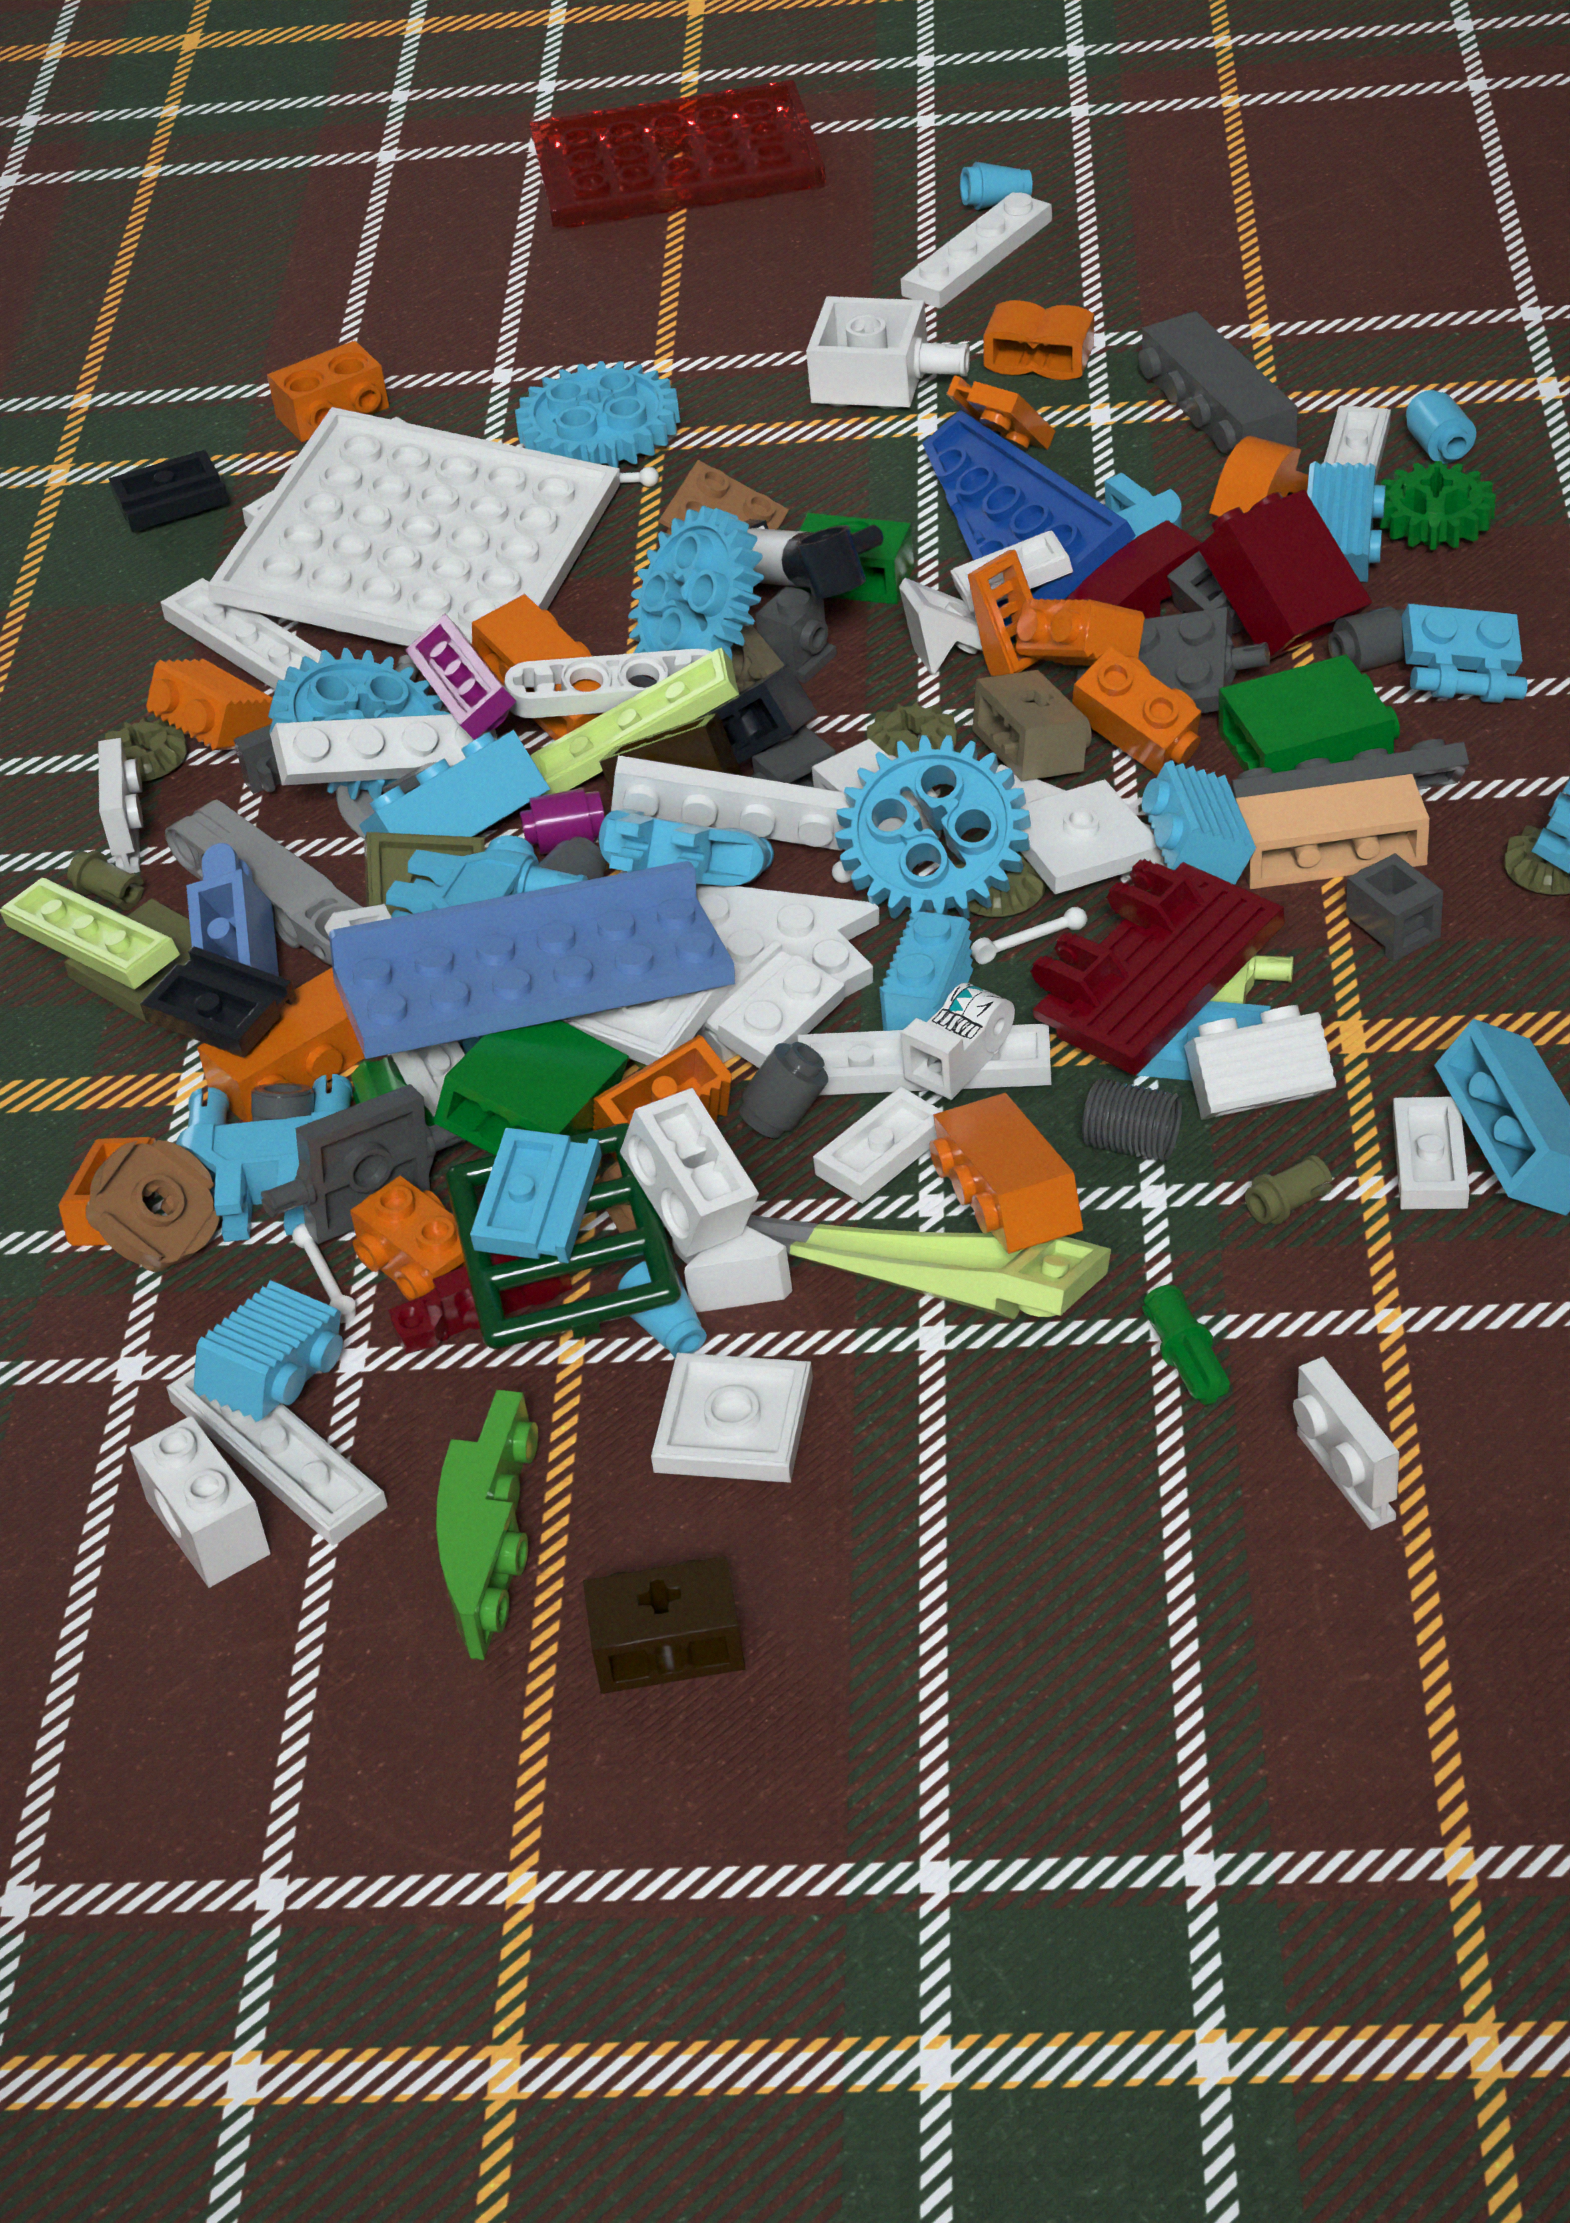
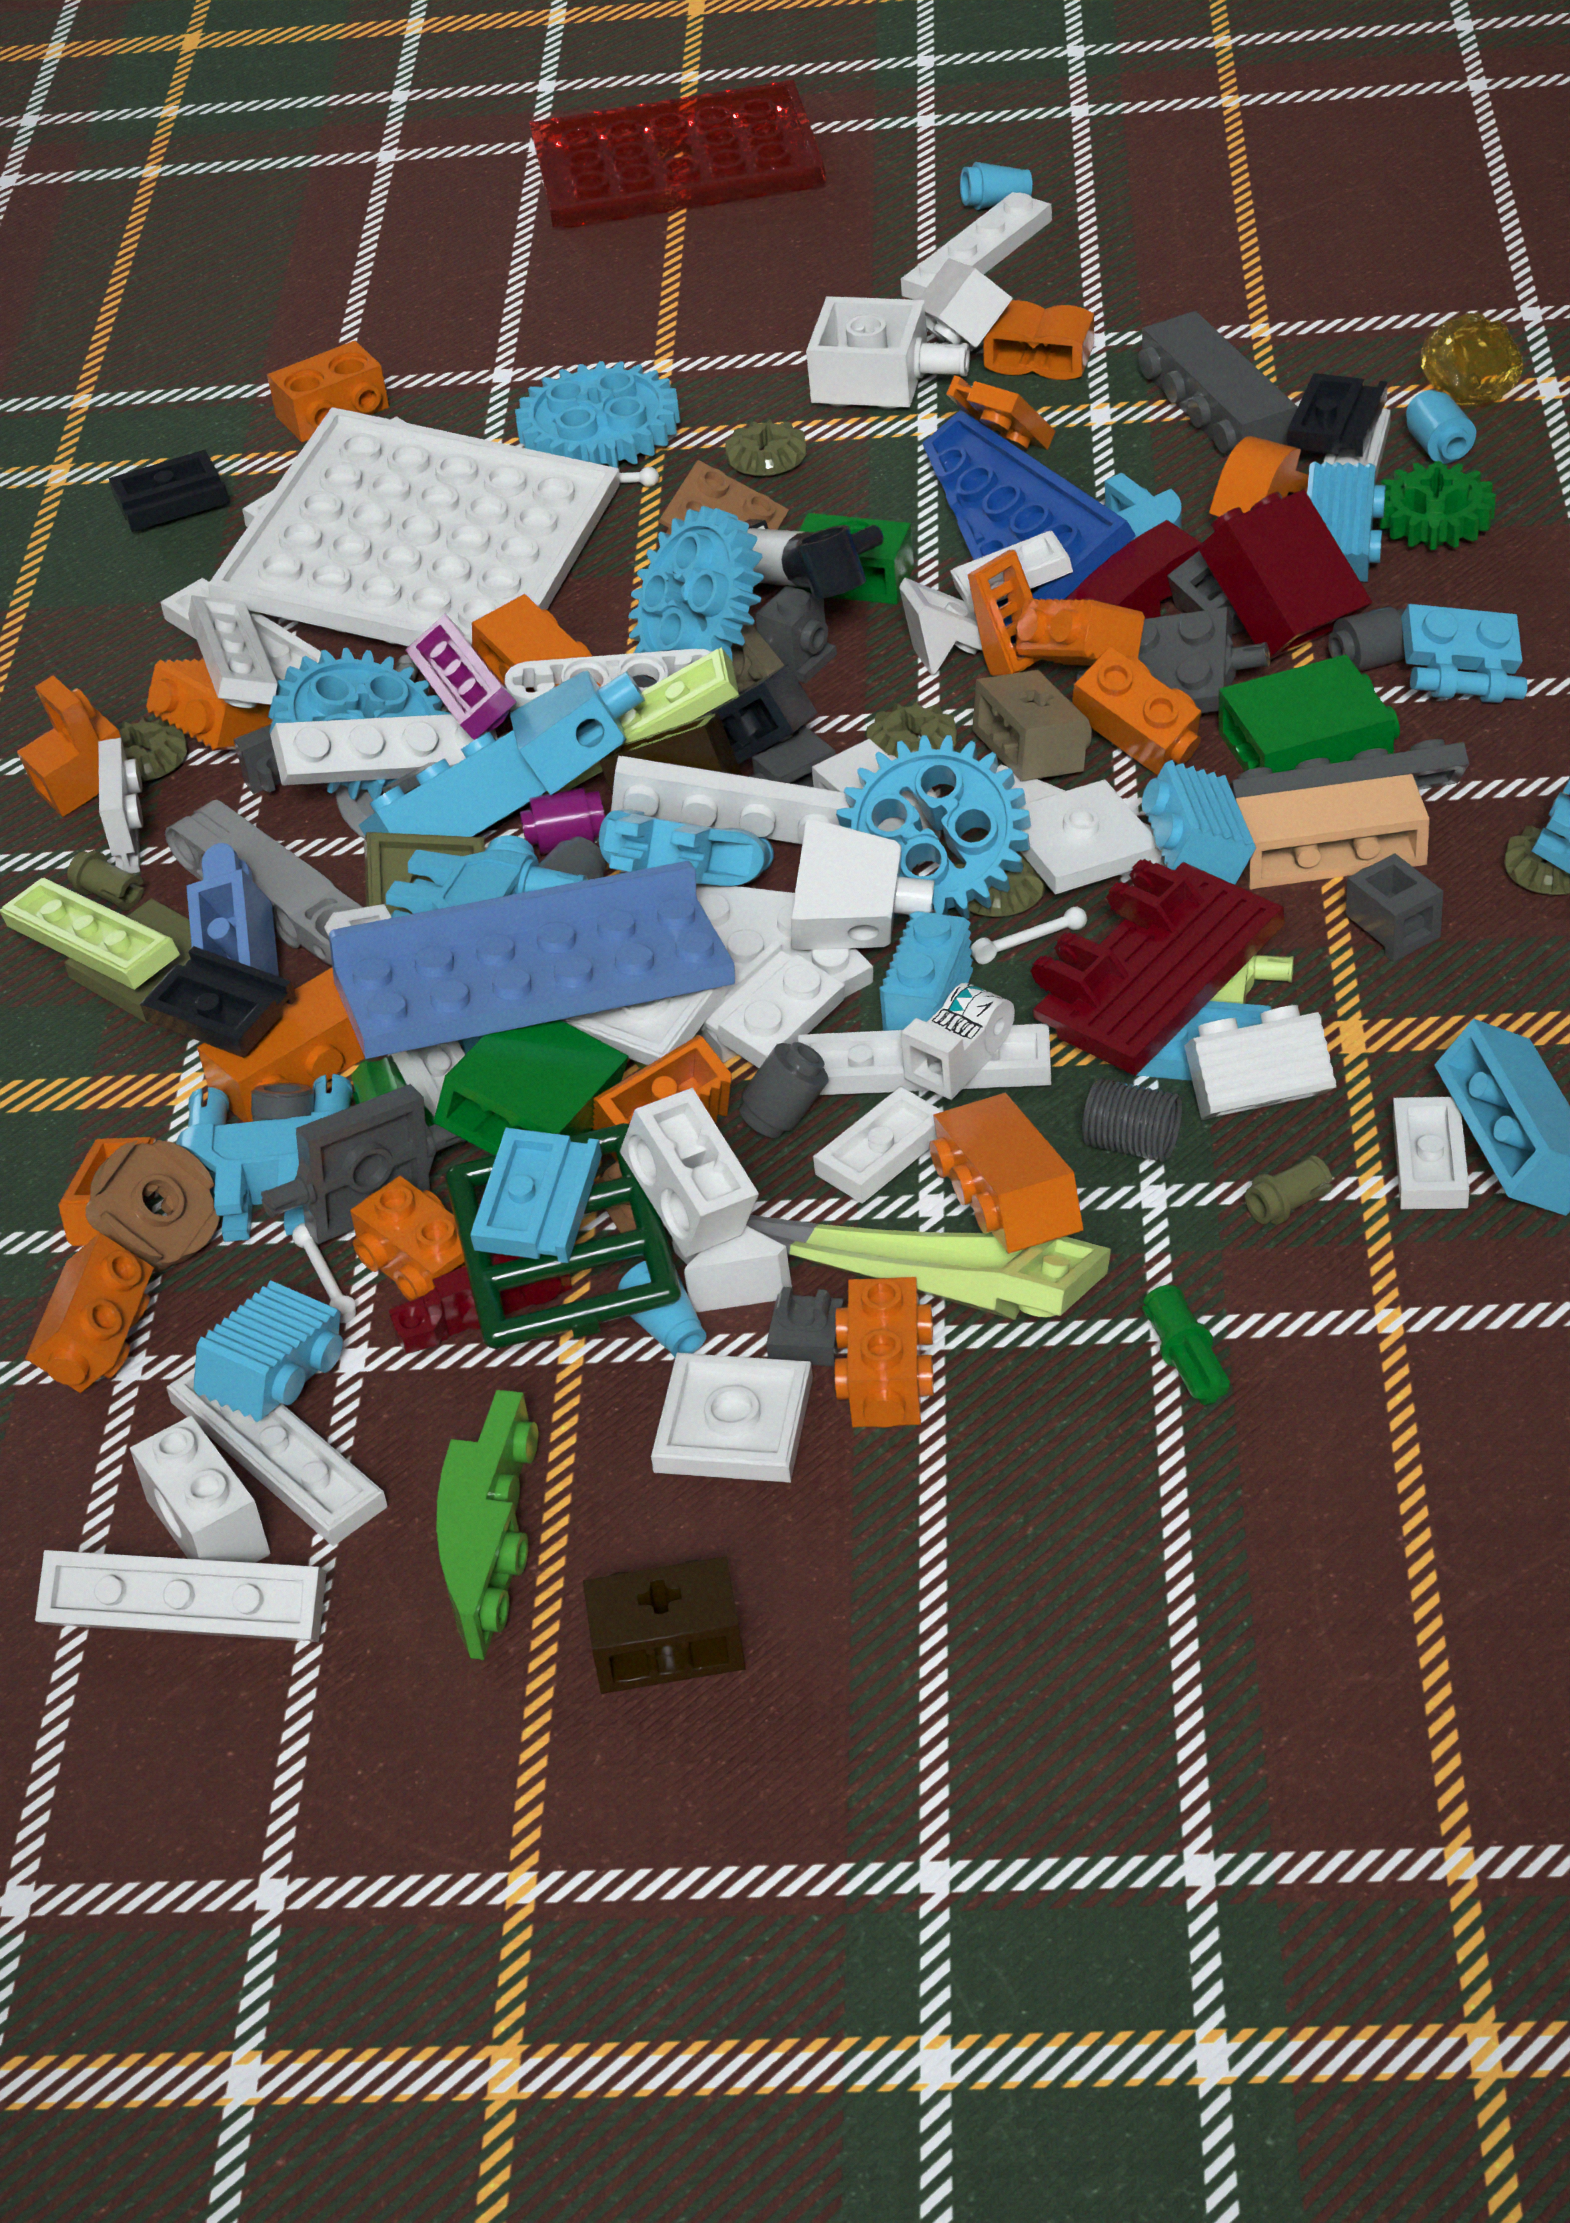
white plate [1293,1356,1399,1530] -> none
none -> orange brick [17,675,121,817]
none -> orange brick [25,1233,154,1393]
none -> white plate [35,1550,326,1642]
none -> white plate [188,595,278,708]
none -> medium azure torso [510,671,645,795]
none -> olive gear [725,419,807,476]
none -> dark grey tile [766,1287,844,1367]
none -> white torso [791,818,935,950]
none -> orange brick [835,1277,934,1428]
none -> white brick [918,258,1013,348]
none -> black plate [1287,373,1388,457]
none -> clear yellow hair [1421,313,1524,406]

